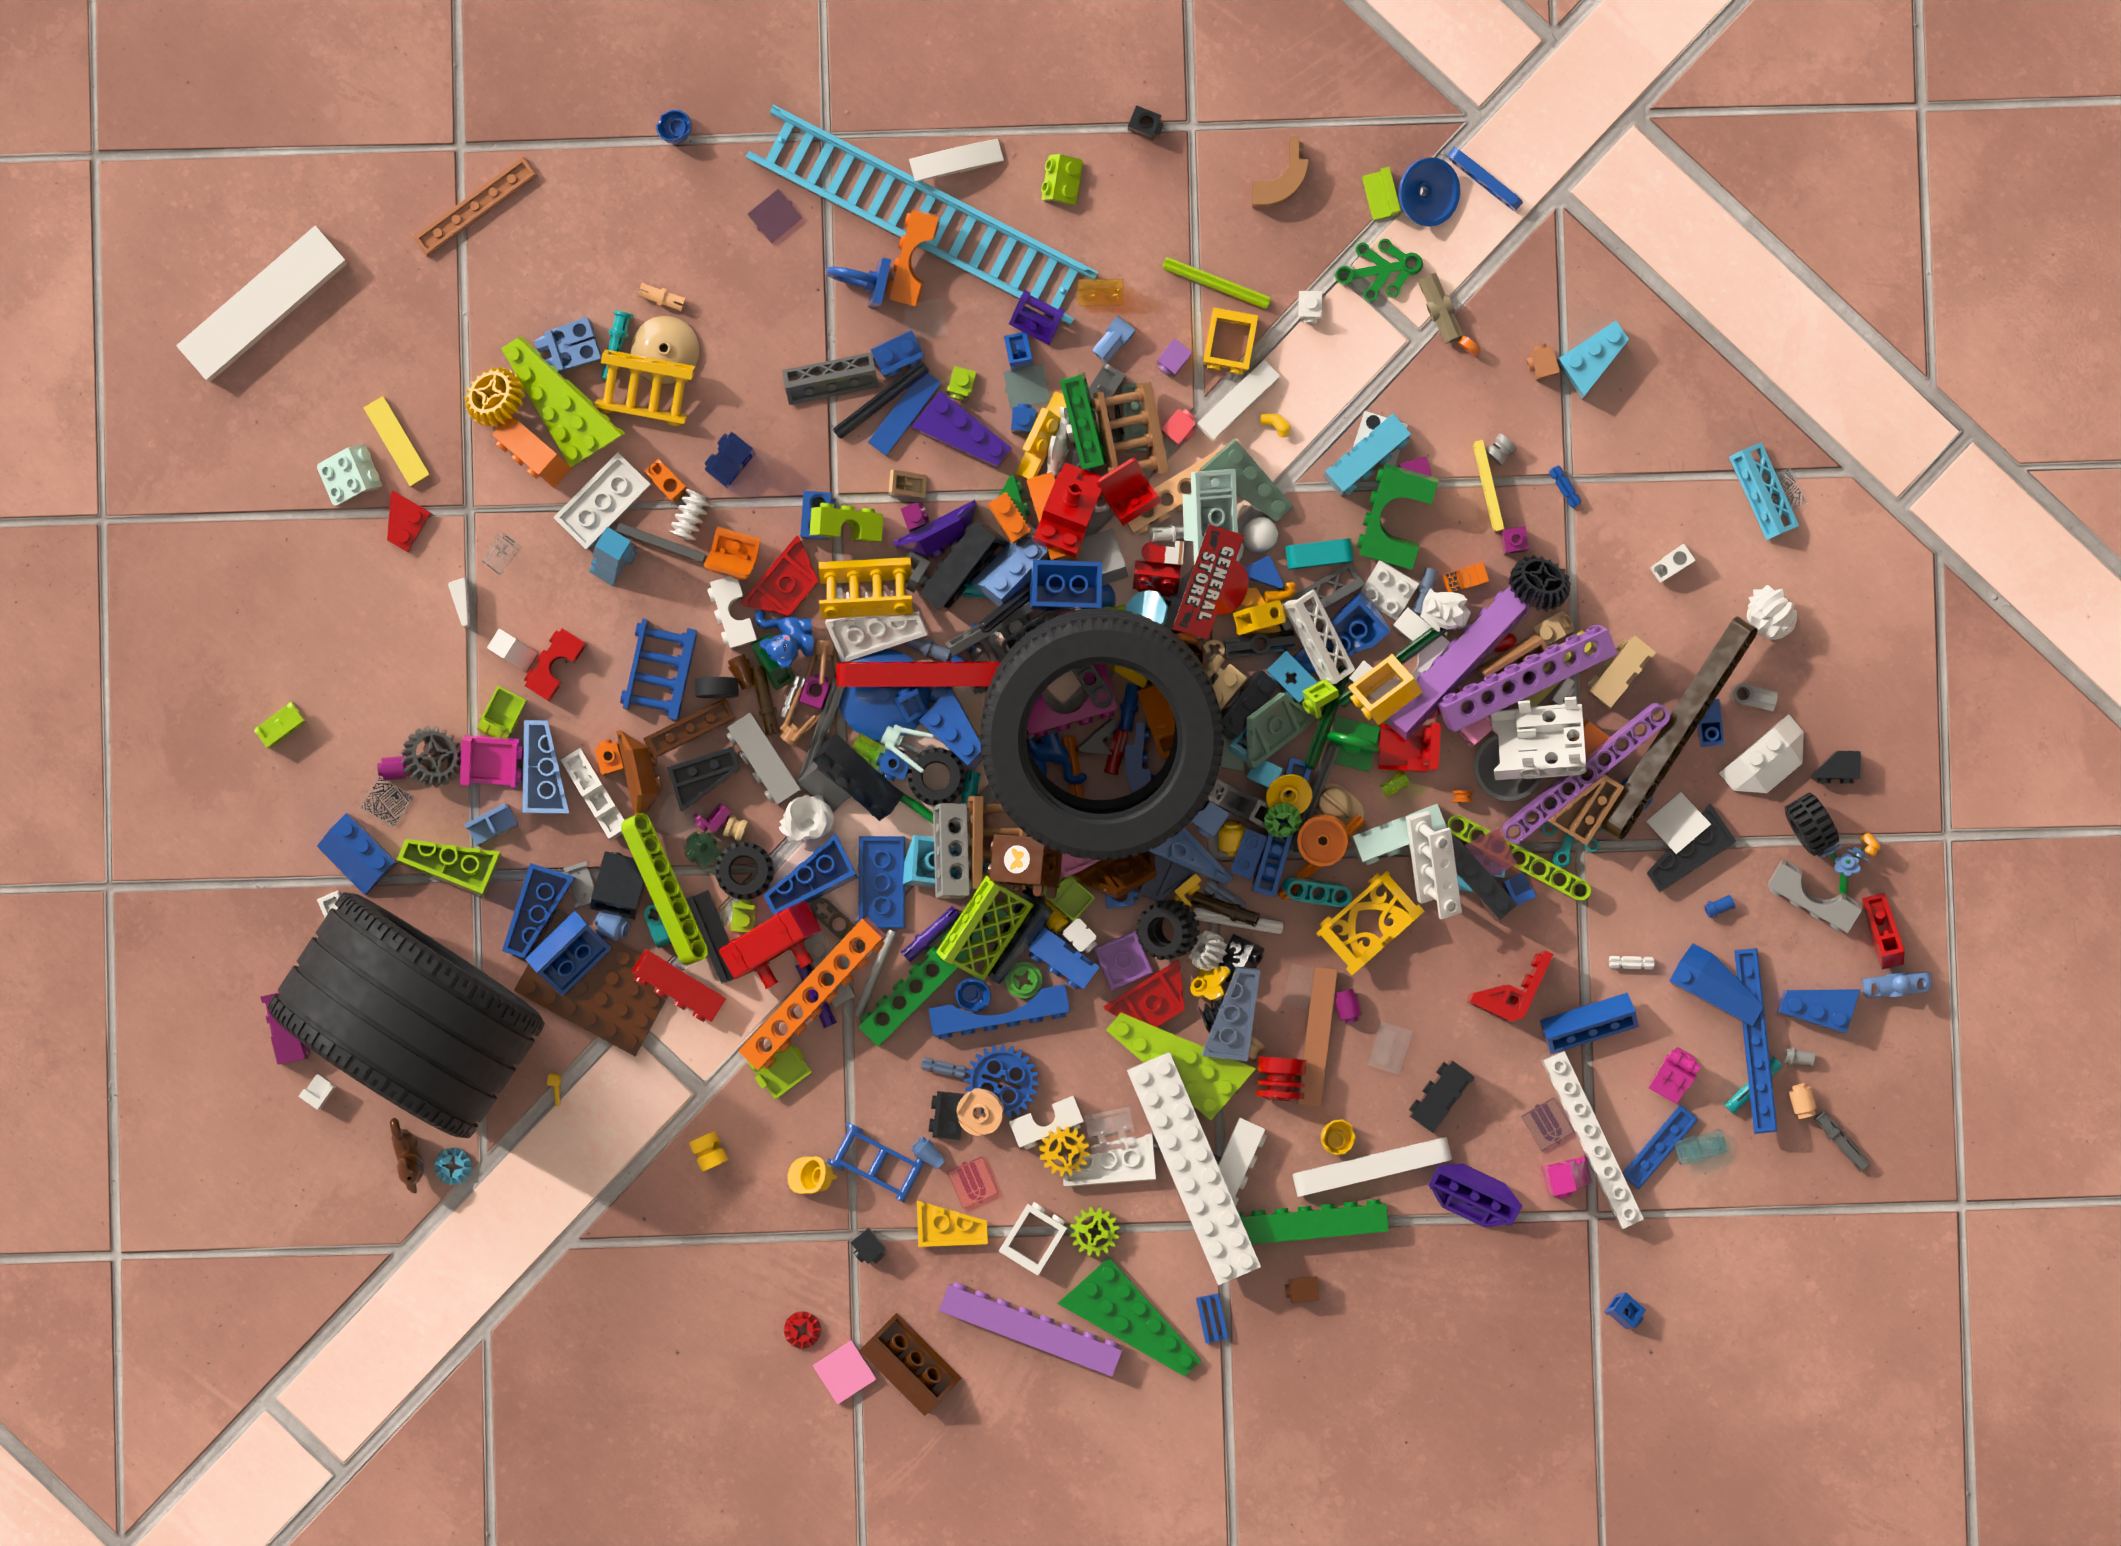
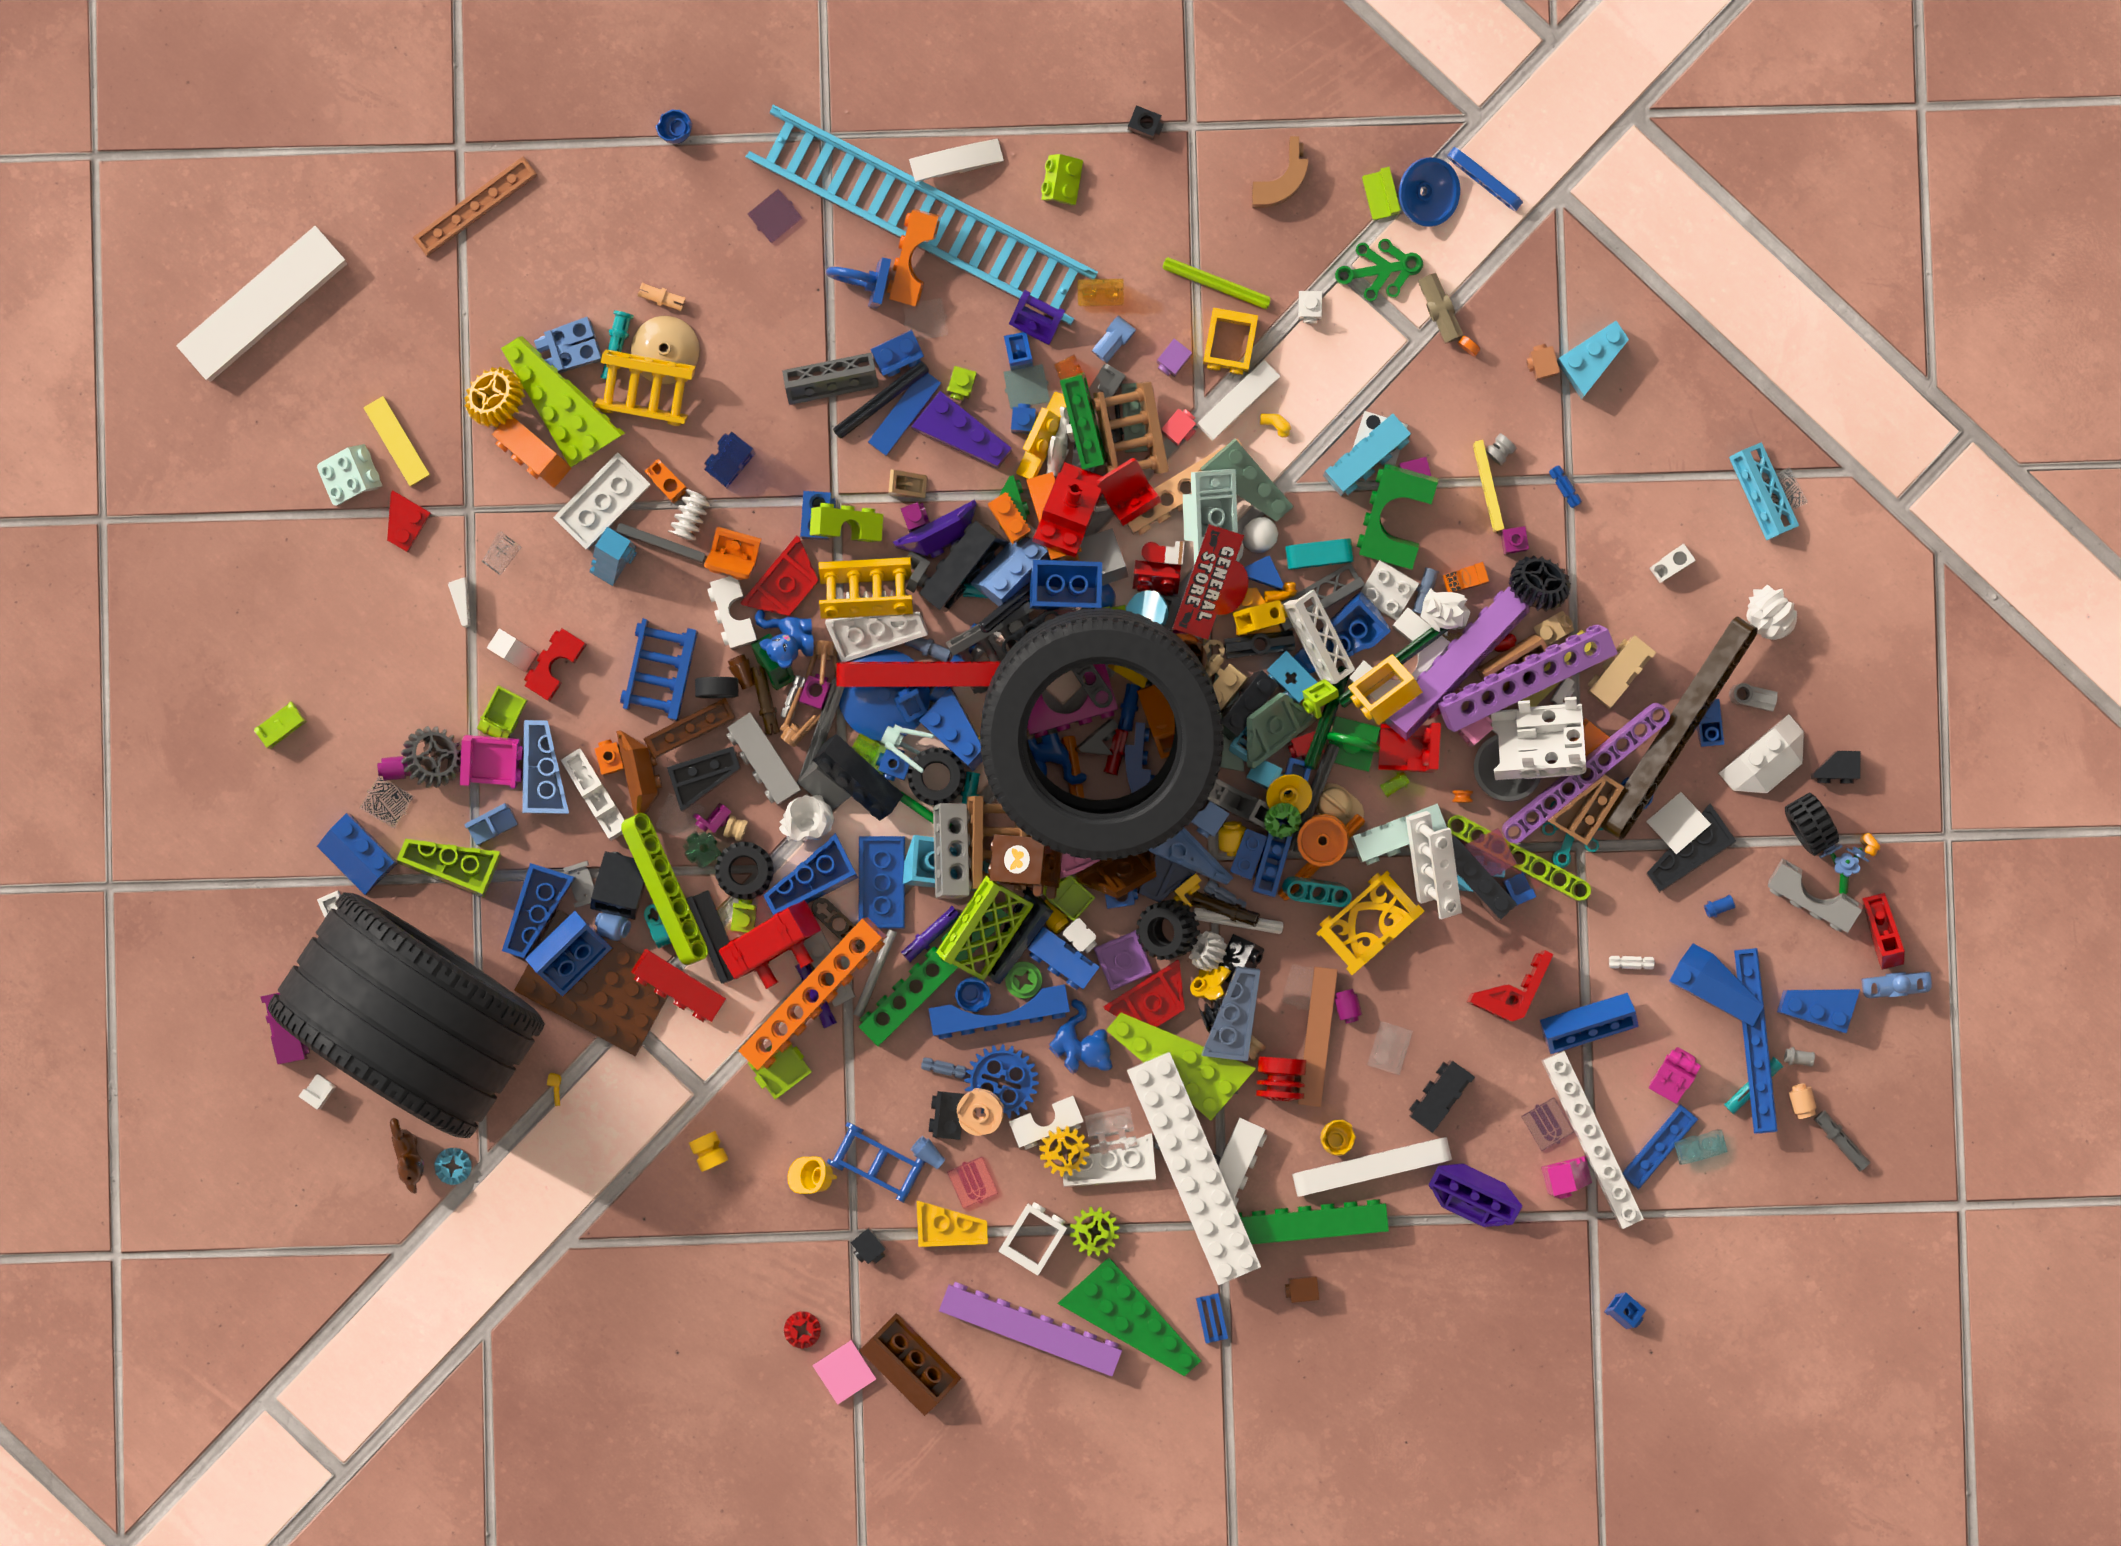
white axle [1148,524,1184,542] -> none
none -> blue animal [1049,999,1113,1075]
none -> clear orange brick [1054,354,1083,379]
none -> red brick [1288,731,1325,760]

